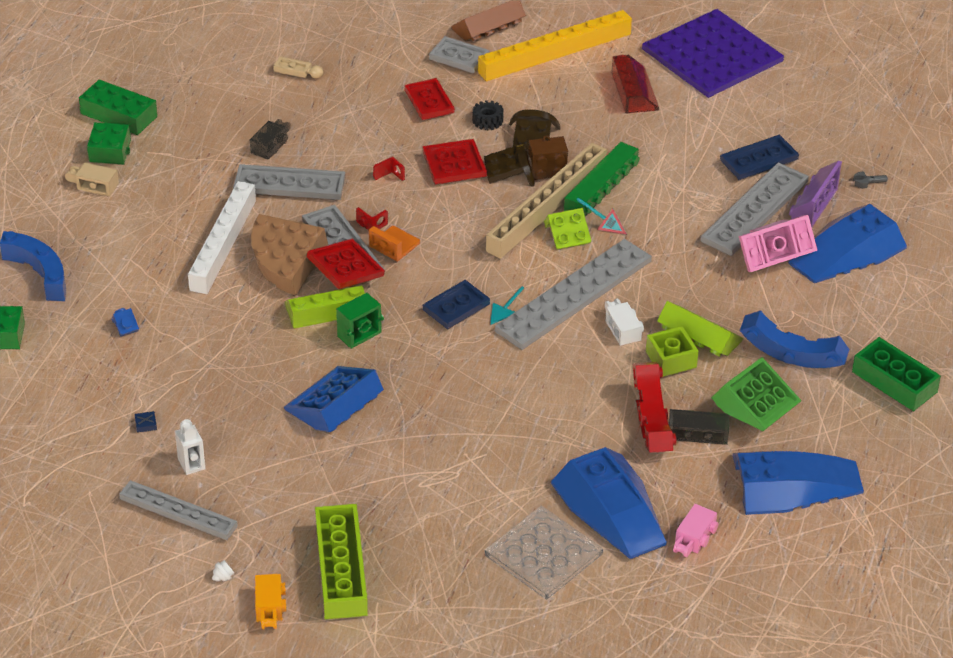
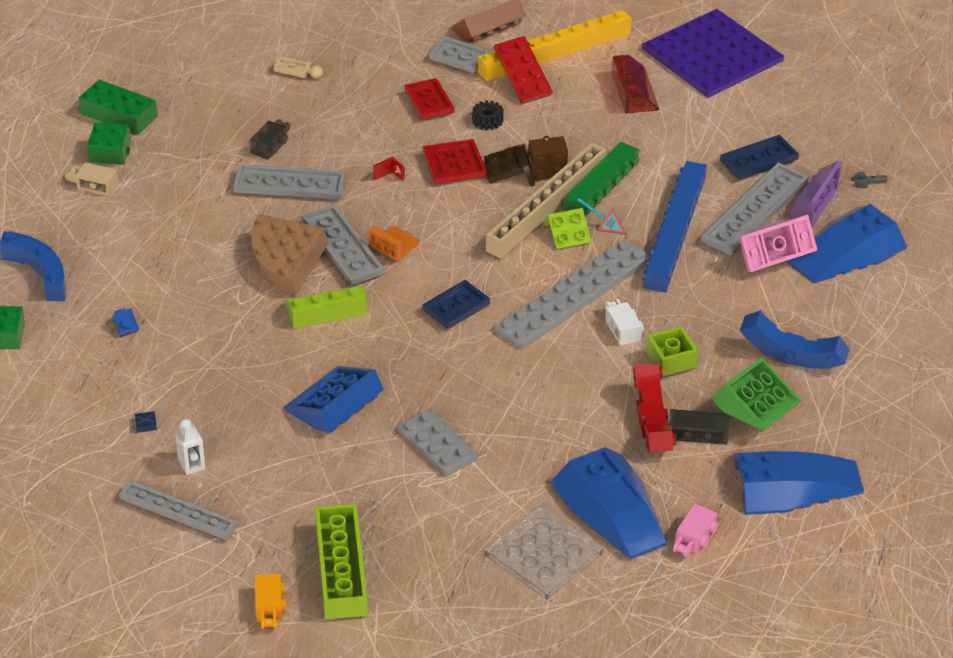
white brick [188,181,256,294] -> none
white plate [212,560,234,581] -> none
red plate [306,238,385,289] -> none
green brick [336,292,384,349] -> none
red bracket [356,207,388,231] -> none
teal piece [490,286,524,325] -> none
dark brown piece [509,109,561,148] -> none
lime slope [657,301,744,357] -> none
green brick [852,337,941,412] -> none
none -> light grey plate [398,409,478,477]
none -> red plate [493,36,553,104]
none -> blue brick [642,161,707,293]

